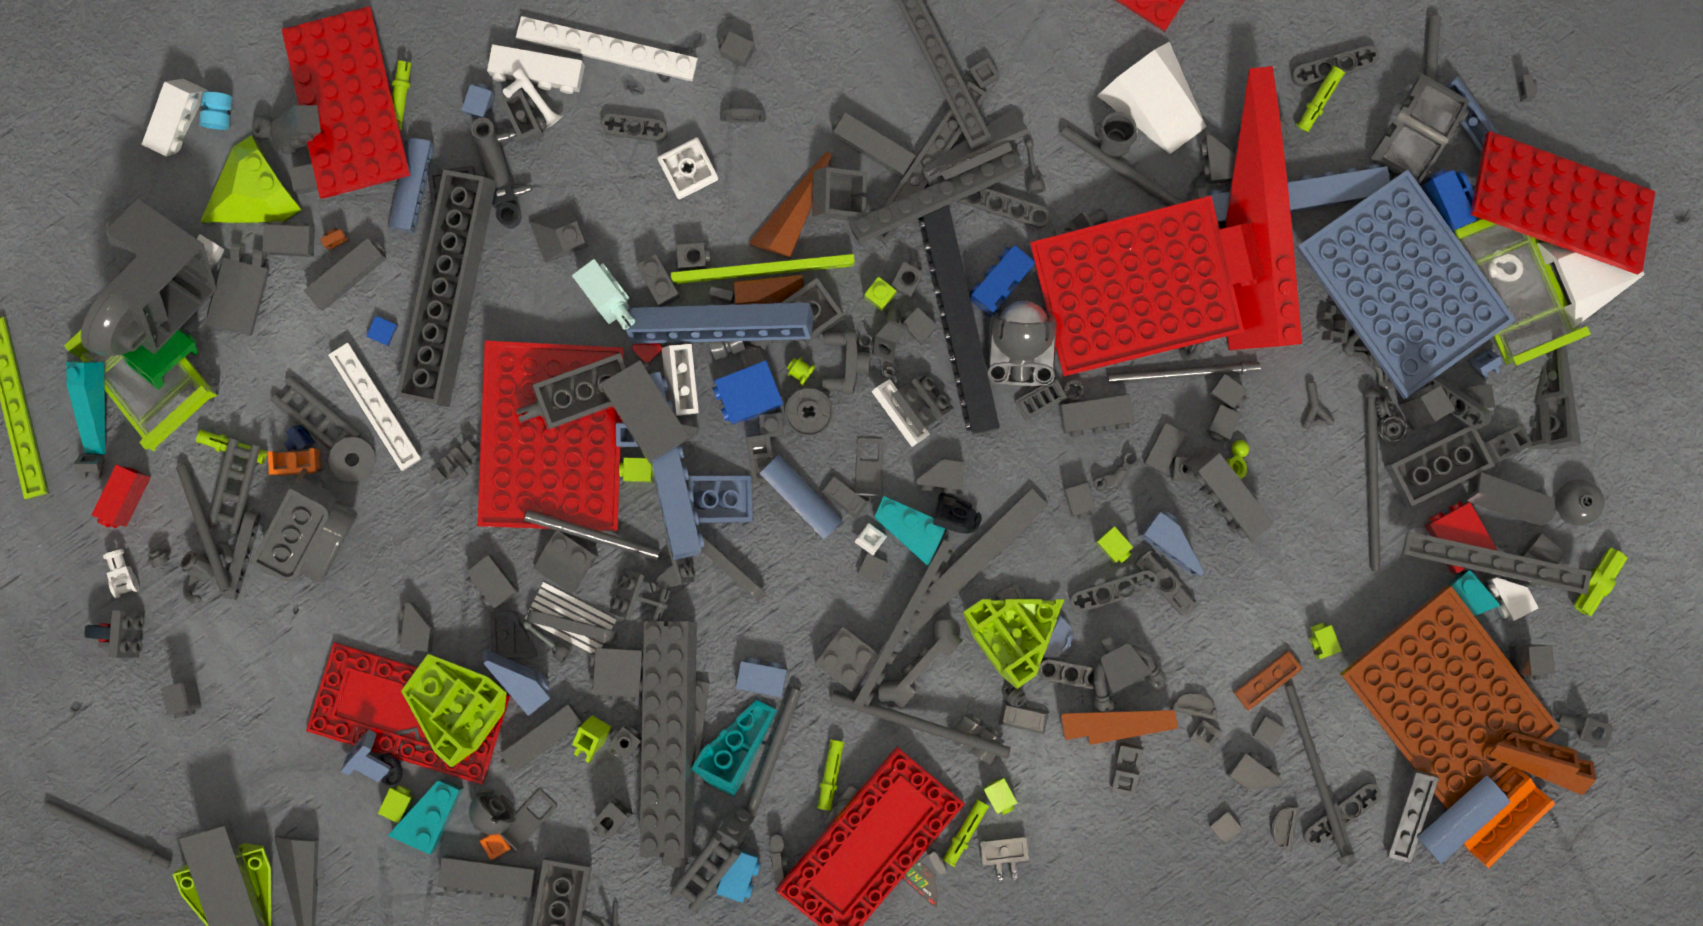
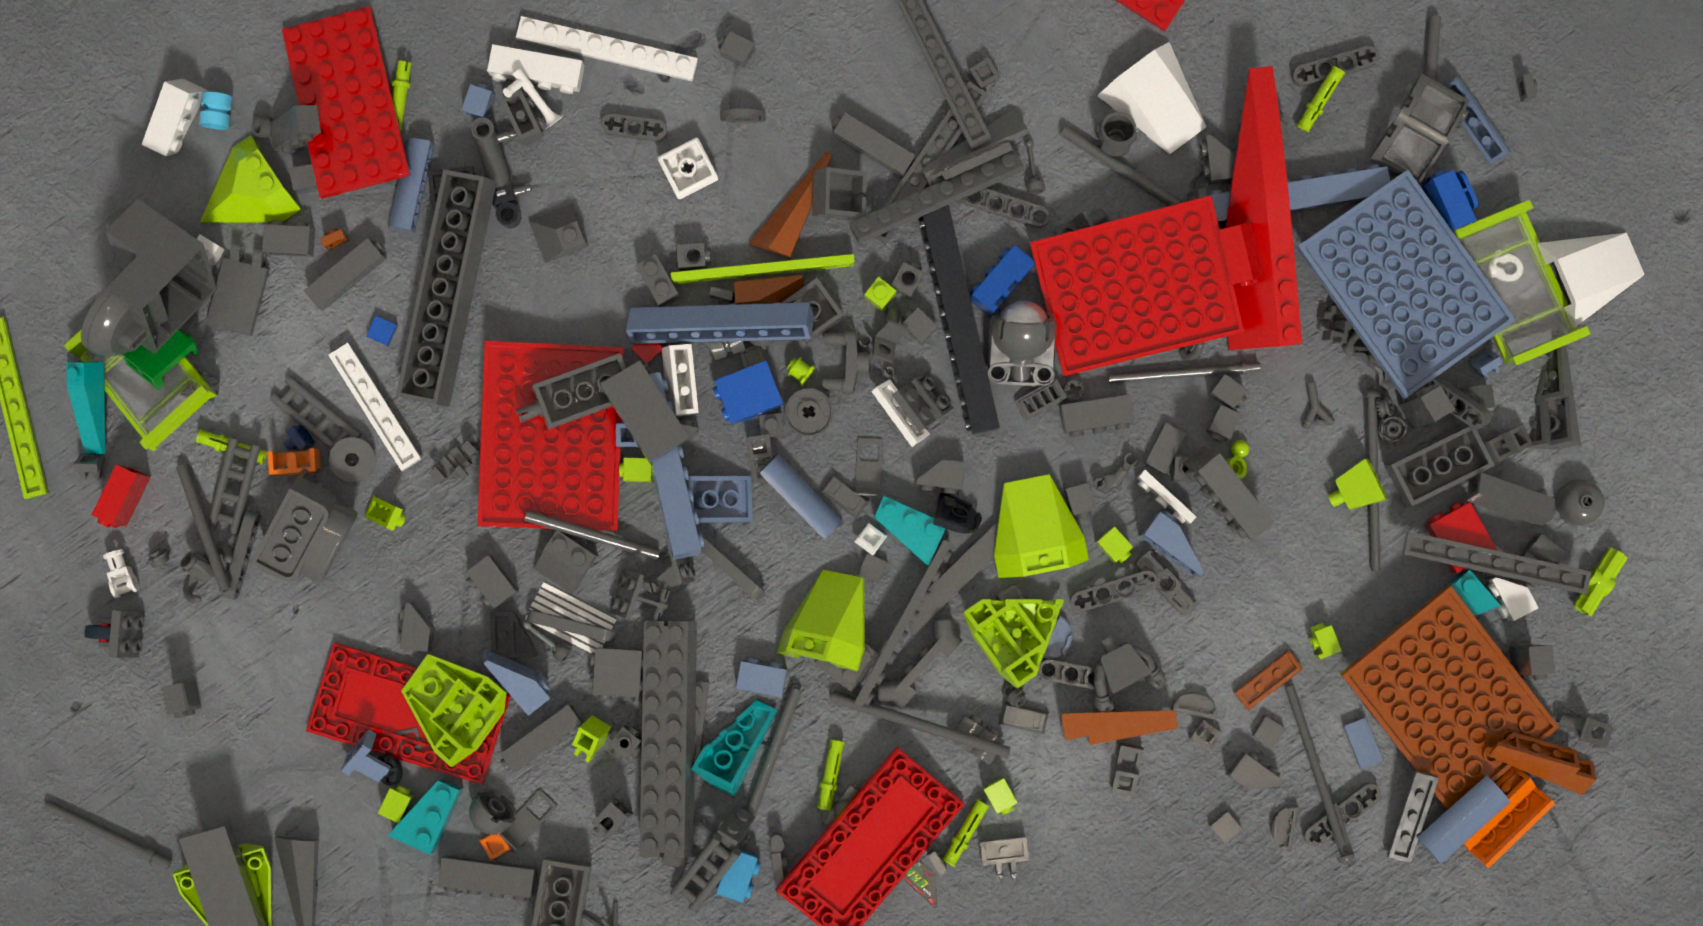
light aqua brick [572,259,635,330] -> none
red plate [1470,131,1655,275] -> none
none -> lime tile [364,496,405,531]
none -> lime wedge [777,570,865,671]
none -> lime wedge [994,474,1089,578]
none -> white plate [1137,470,1196,524]
none -> lime torso [1328,459,1389,510]
none -> sand blue tile [1343,717,1383,769]

